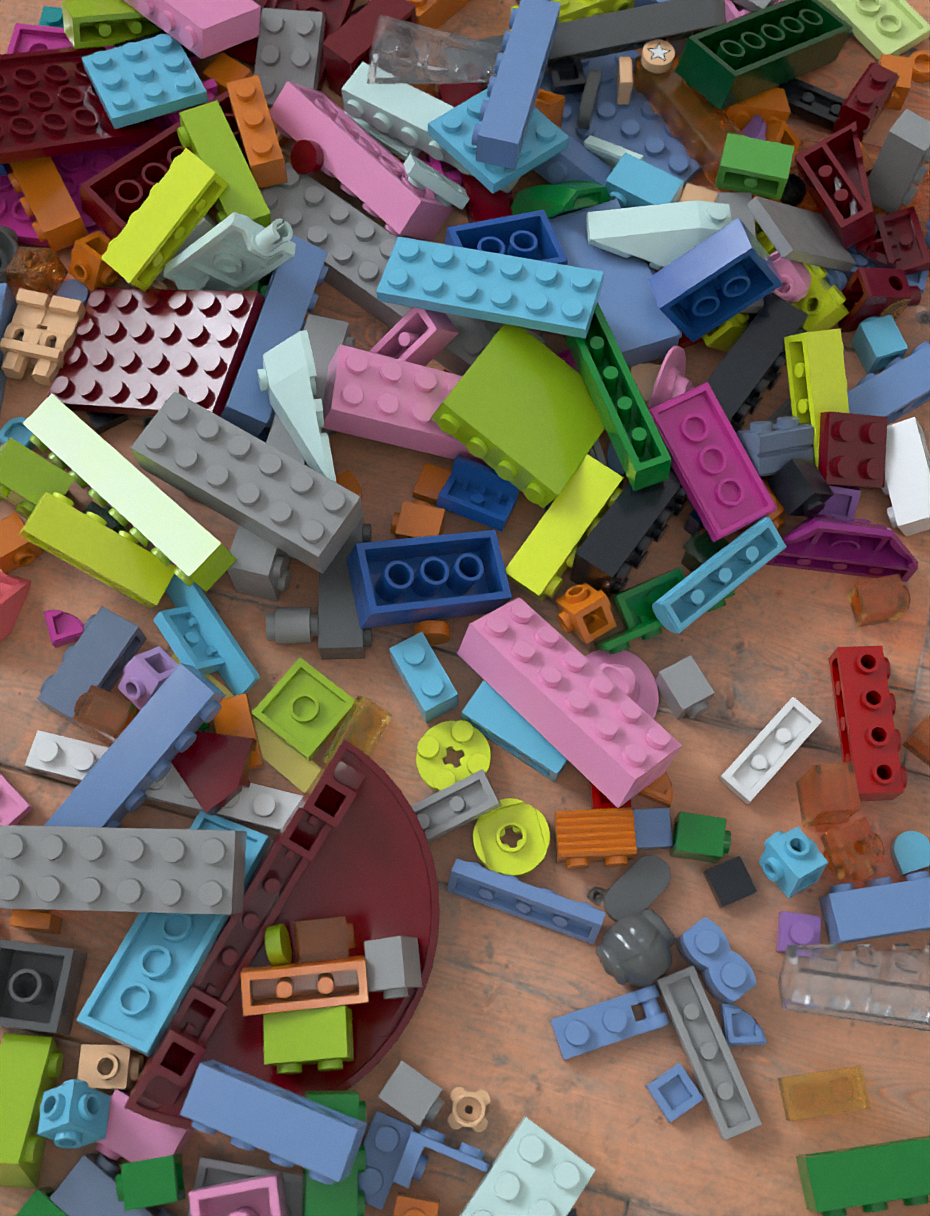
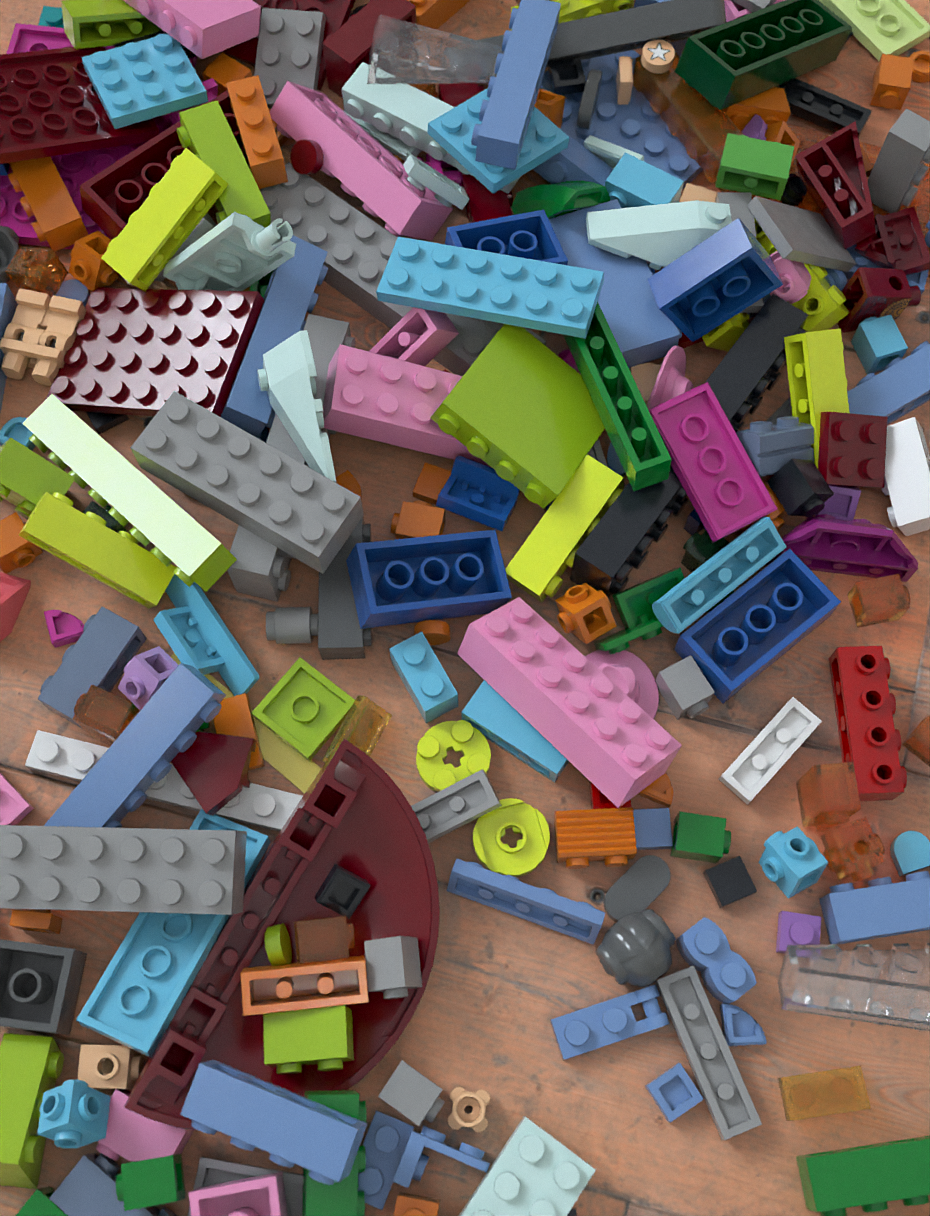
dark red brick [833,62,900,143] -> none
none -> black tile [314,864,370,919]
none -> blue brick [674,548,841,704]

